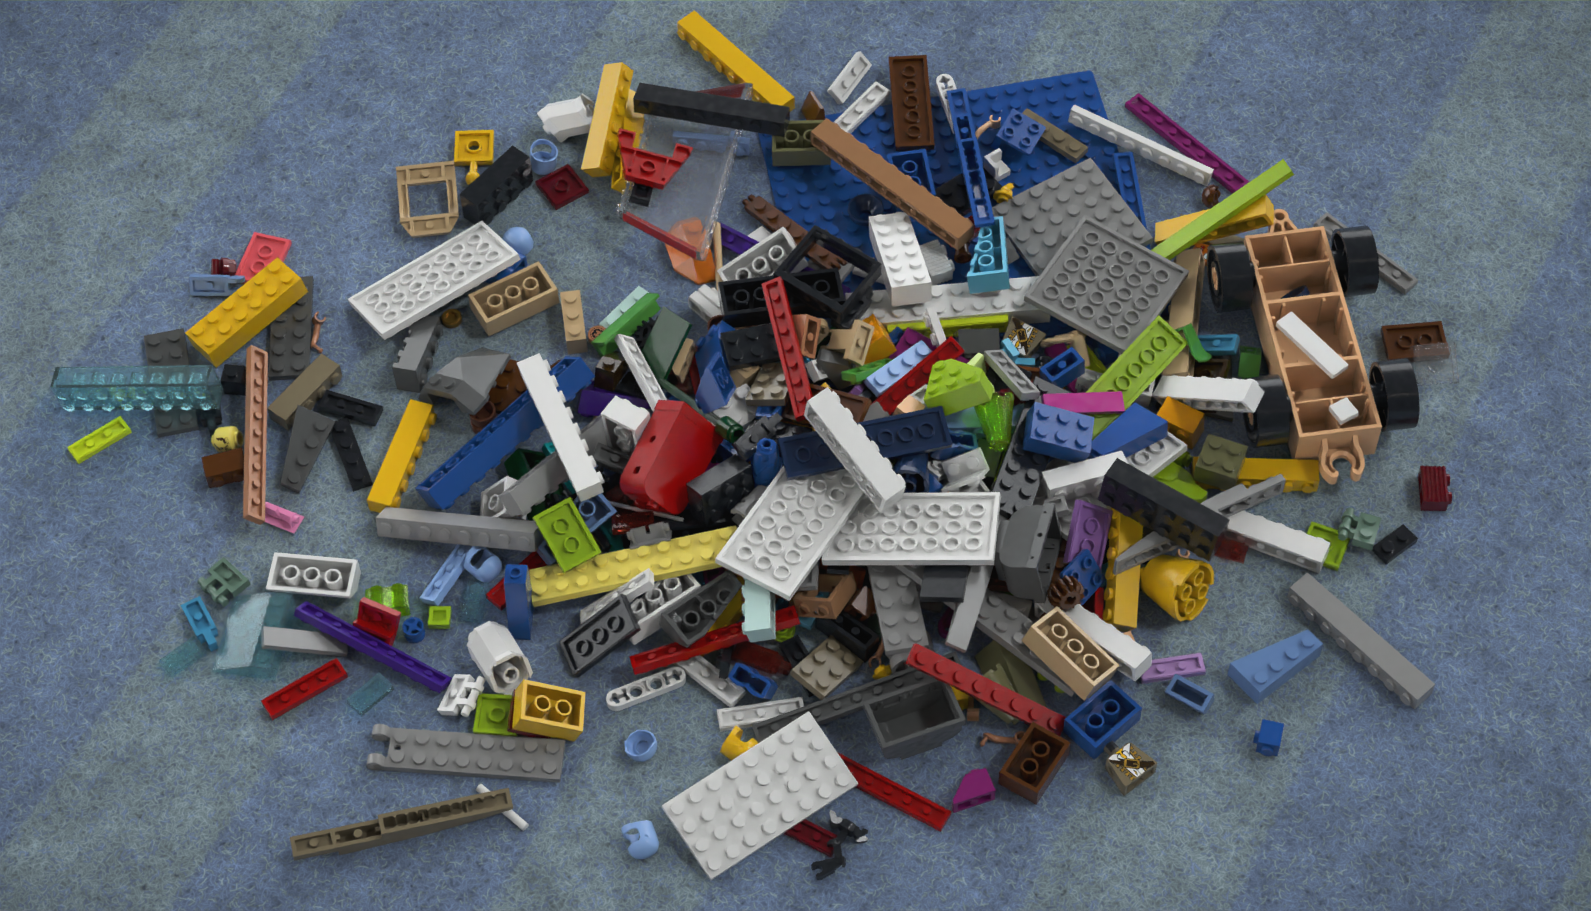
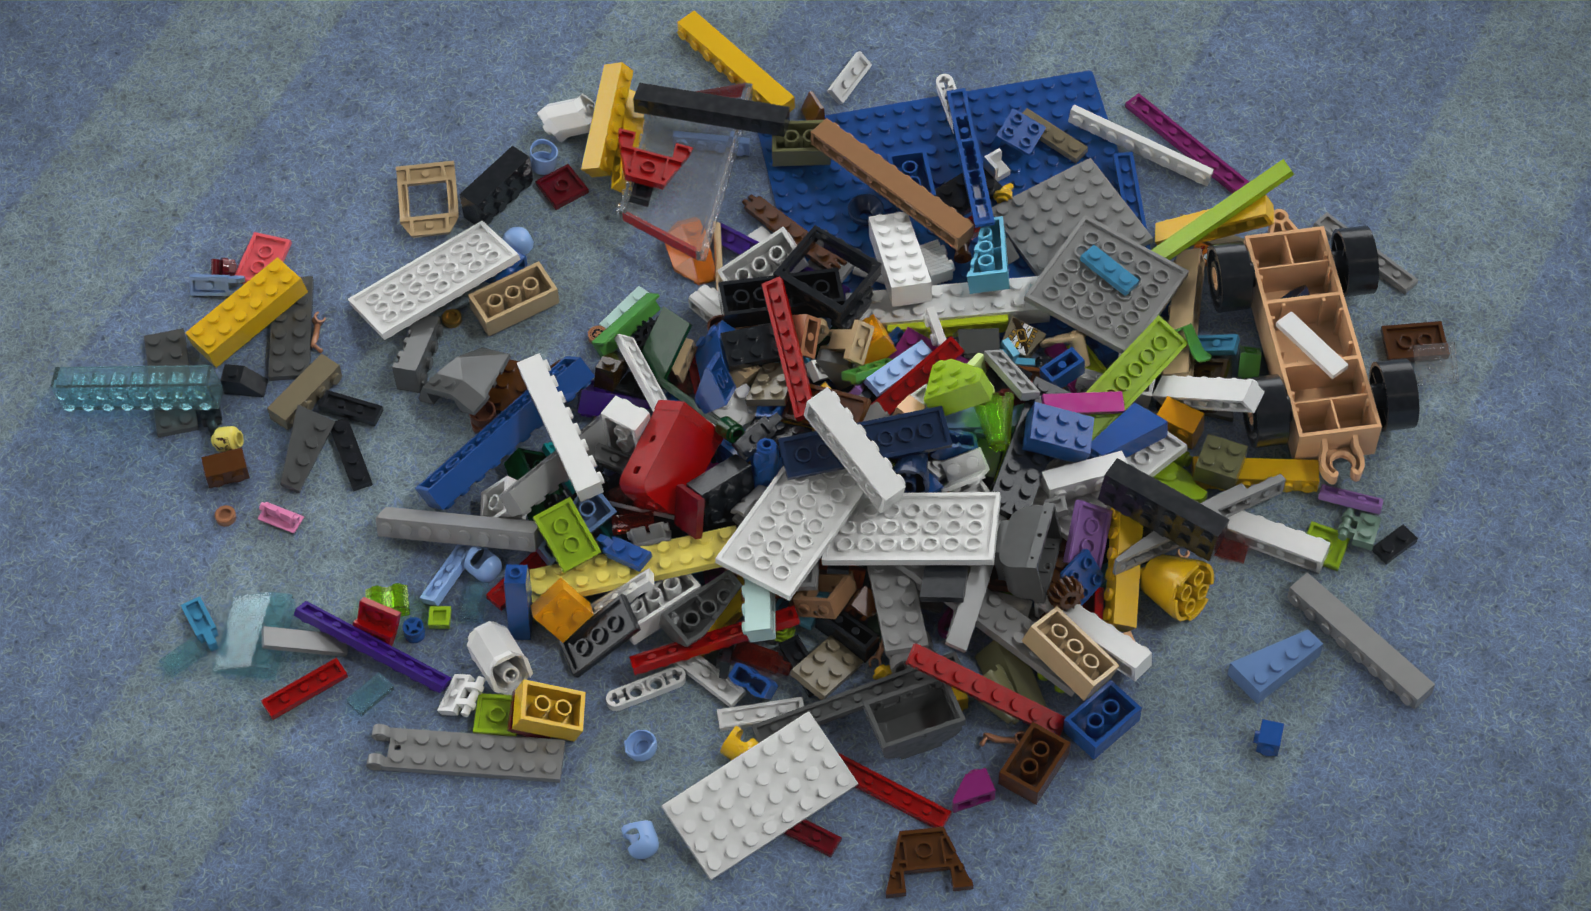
neon yellow tile [67,416,132,464] -> none
sand green plate [197,557,251,607] -> none
nougat plate [243,345,268,525] -> none
white slope [266,552,361,598] -> none
dark tan slope [290,788,513,861] -> none
yellow brick [367,399,437,513] -> none
yellow plate [454,130,494,185] -> none
white bar [476,784,529,831] -> none
tan brick [560,290,588,354] -> none
black piece [811,810,868,880] -> none
white tile [834,82,891,133] -> none
reddish brown plate [889,55,935,152] -> none
light nougat piece [967,695,979,721] -> none
light nougat piece [975,115,1001,139] -> none
torso [1104,741,1157,796] -> none
lavender tile [1140,653,1206,684] -> none
medium blue brick [1165,674,1214,714] -> none
reddish brown plate [1202,184,1221,209] -> none
white tile [1328,397,1359,425] -> none
dark red brick [1418,465,1452,511] -> none
none -> nougat tile [215,505,236,527]
none -> light orange brick [530,578,594,643]
none -> blue hinge [596,534,653,572]
none -> dark red tile [674,484,705,539]
none -> reddish brown wing [886,827,973,898]
none -> dark azure plate [1080,245,1140,296]
none -> medium lavender tile [1318,484,1383,515]

